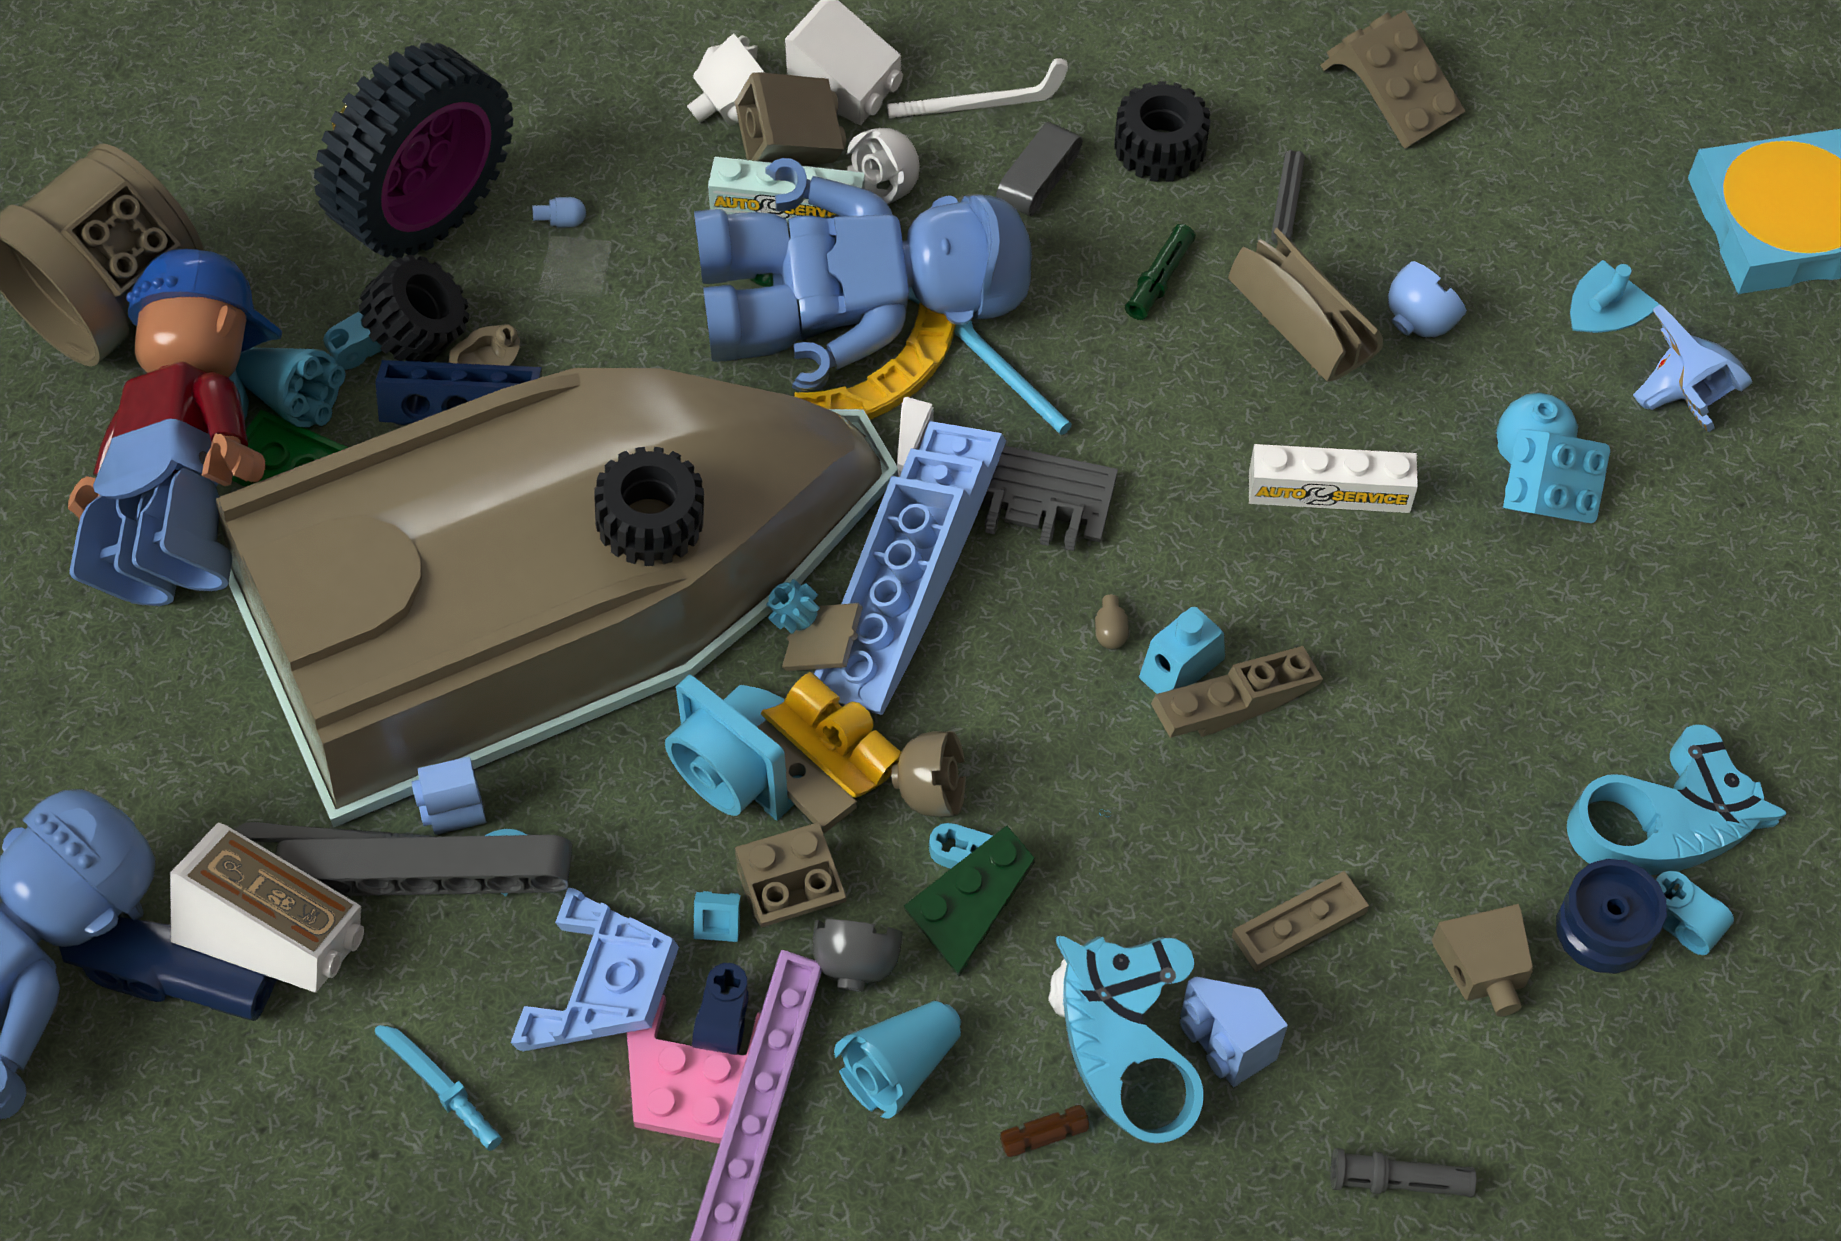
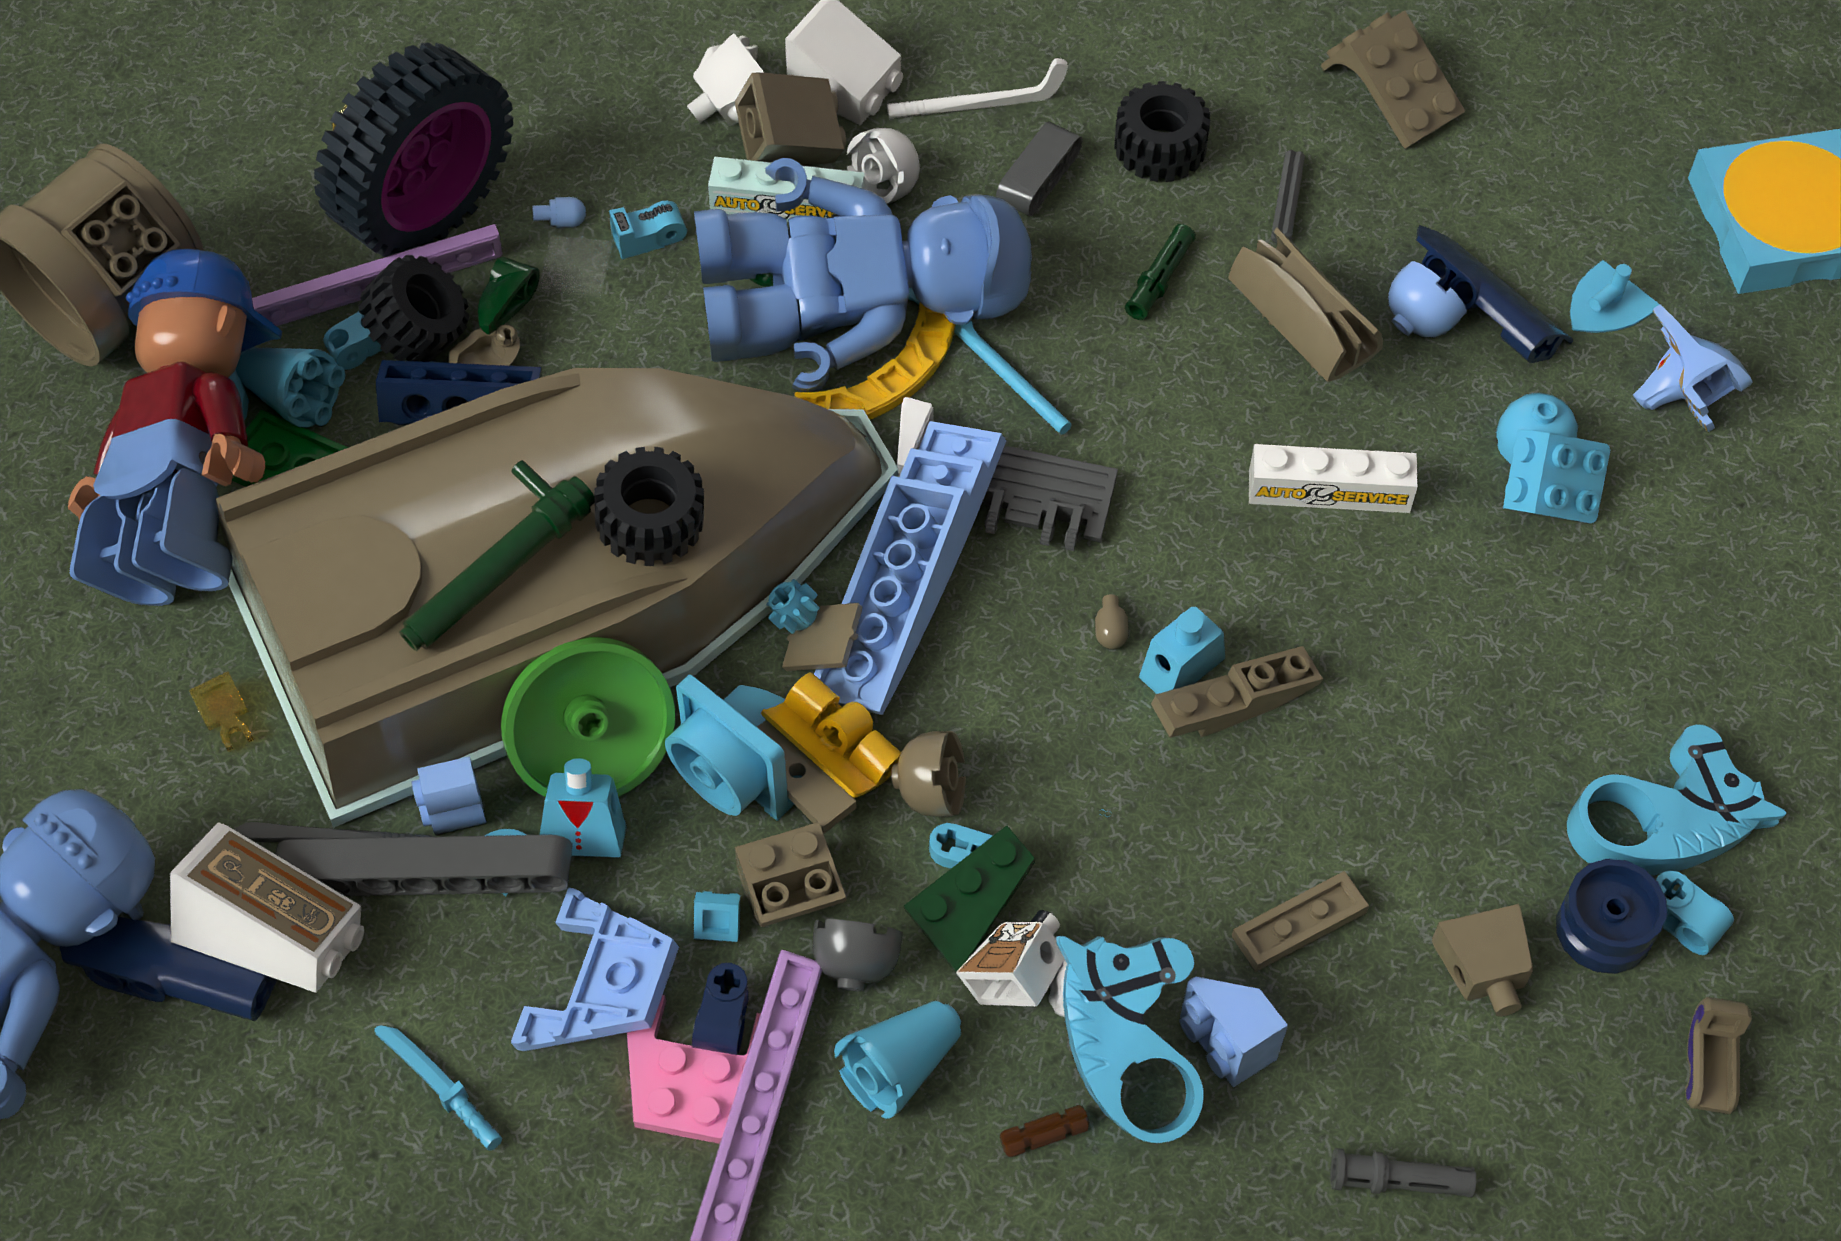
none -> clear yellow plate [189,671,254,752]
none -> lavender tile [252,224,502,326]
none -> dark green cylinder [399,460,595,651]
none -> dark green piece [478,256,540,335]
none -> bright green dish [501,637,675,797]
none -> medium azure torso [540,758,626,857]
none -> medium azure leg [609,201,687,259]
none -> white torso [956,910,1065,1006]
none -> dark blue panel [1416,225,1573,363]
none -> dark tan animal [1685,996,1752,1114]

